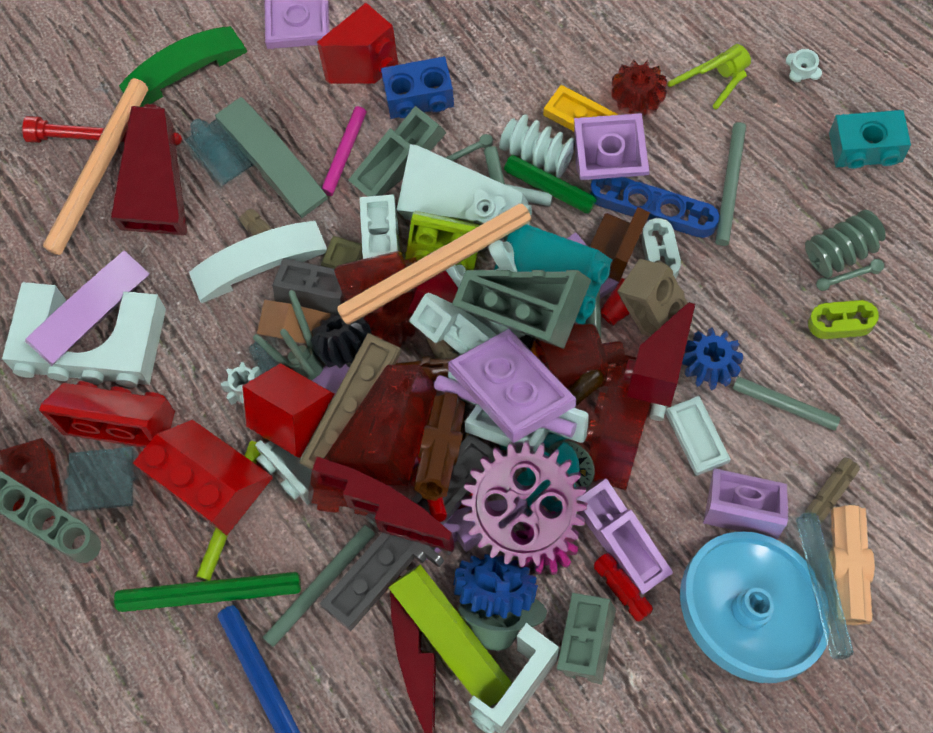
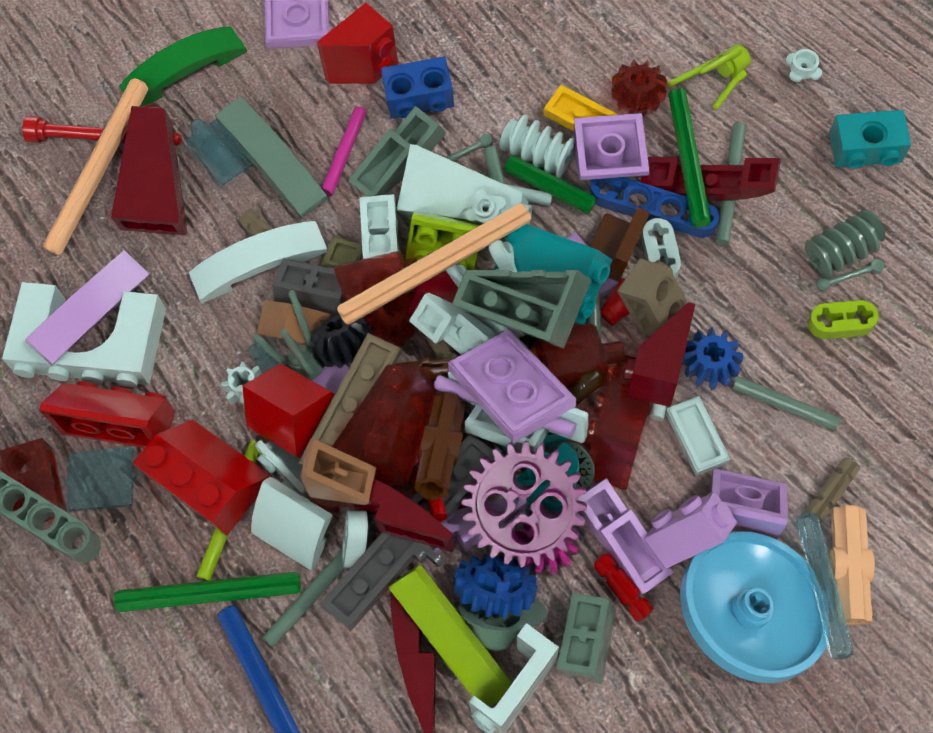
none -> light aqua slope [251,476,333,571]
none -> medium nougat slope [300,439,376,505]
none -> light aqua beam [342,510,368,568]
none -> dark red slope [640,157,781,201]
none -> lavender brick [644,491,737,569]
none -> green axle [668,87,711,229]

